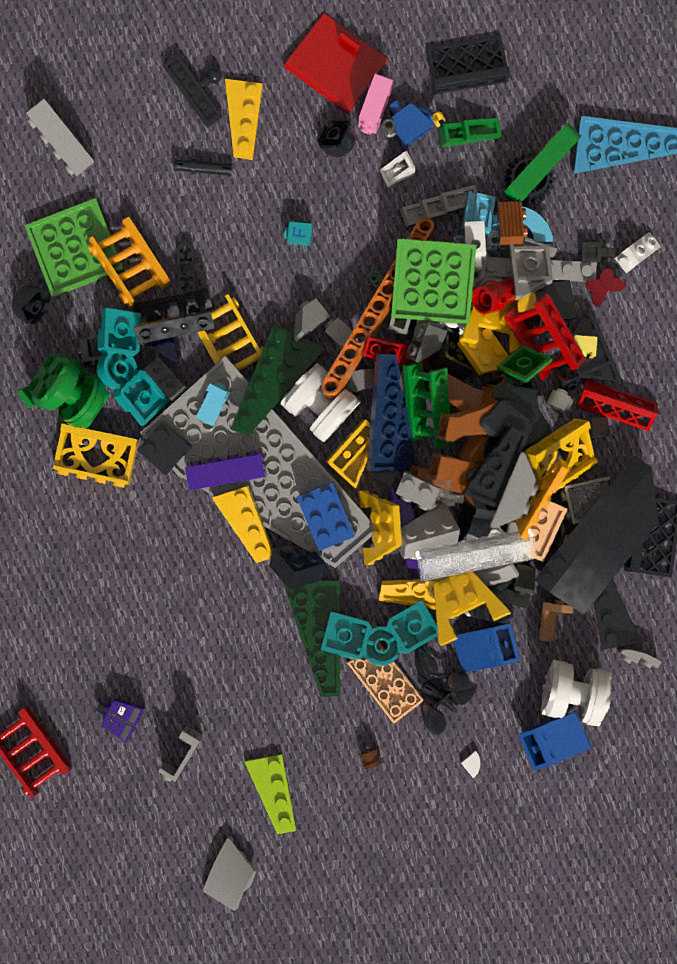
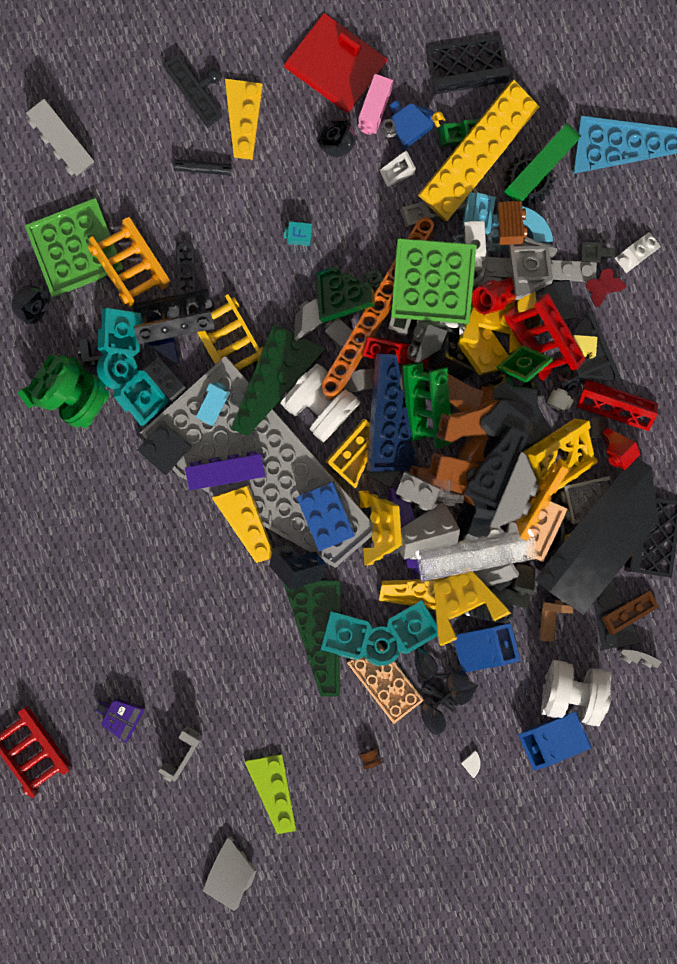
yellow fence [52,424,139,488] -> none
none -> dark green plate [316,267,375,323]
none -> yellow plate [418,80,539,221]
none -> reddish brown plate [601,590,659,635]
none -> red arch [602,428,640,470]

